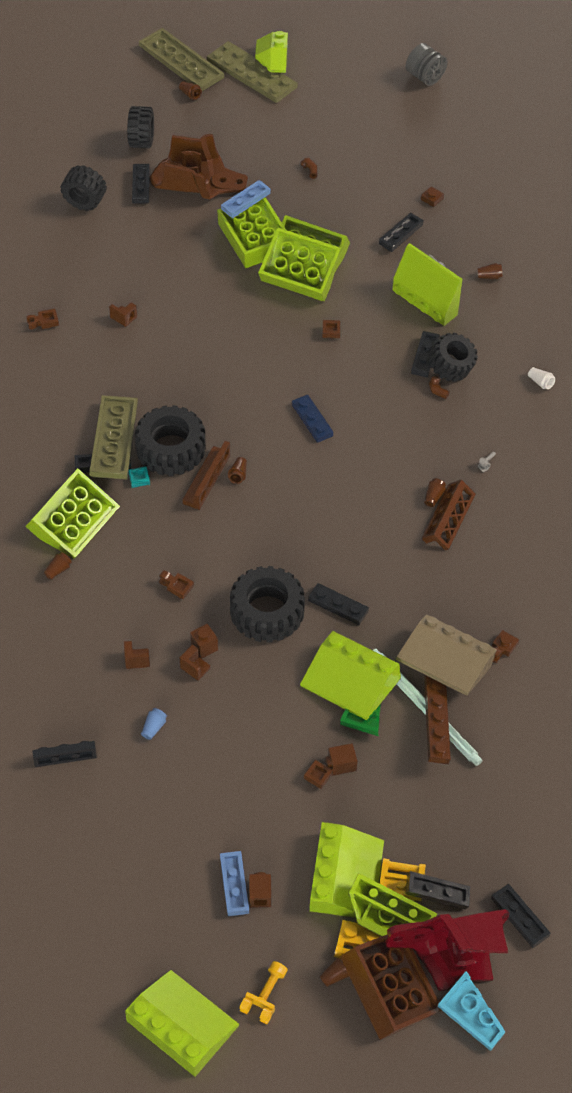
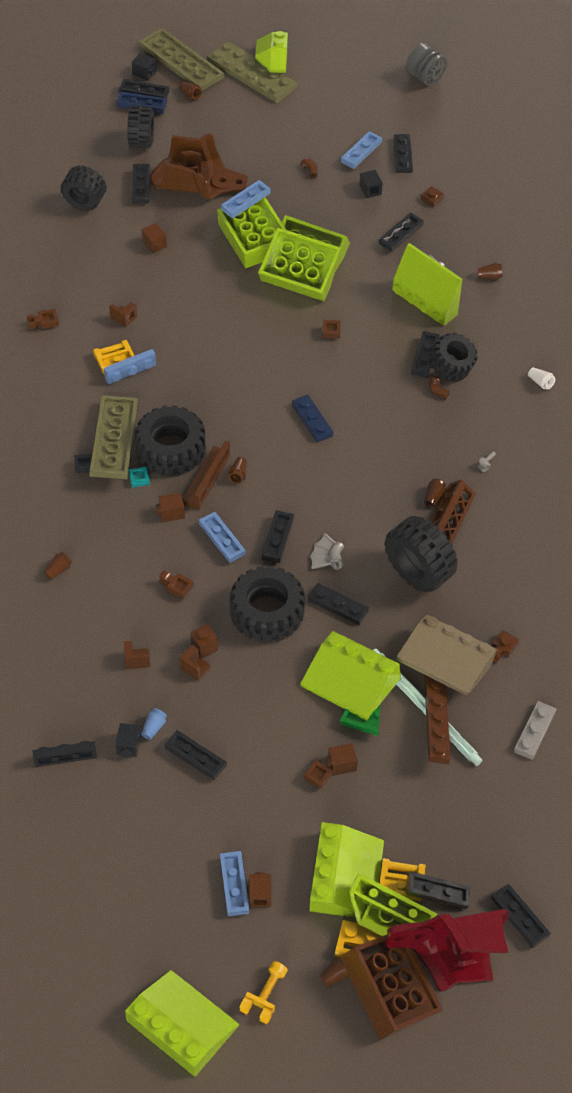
lime slope [25,468,120,559] -> none
medium azure wing [438,971,505,1051] -> none
none -> yellow plate [93,340,134,374]
none -> medium blue plate [104,349,156,384]
none -> black brick [115,723,141,757]
none -> dark blue plate [117,92,167,114]
none -> black plate [119,79,169,98]
none -> black brick [131,53,157,81]
none -> reddish brown brick [142,223,167,253]
none -> reddish brown brick [156,493,185,522]
none -> black plate [165,730,227,780]
none -> medium blue plate [199,512,246,563]
none -> black plate [262,510,294,563]
none -> light grey arm [309,533,344,570]
none -> medium blue plate [341,131,382,169]
none -> black brick [359,170,383,198]
none -> black tyre [384,516,458,592]
none -> black plate [393,134,413,173]
none -> light grey plate [514,701,557,760]

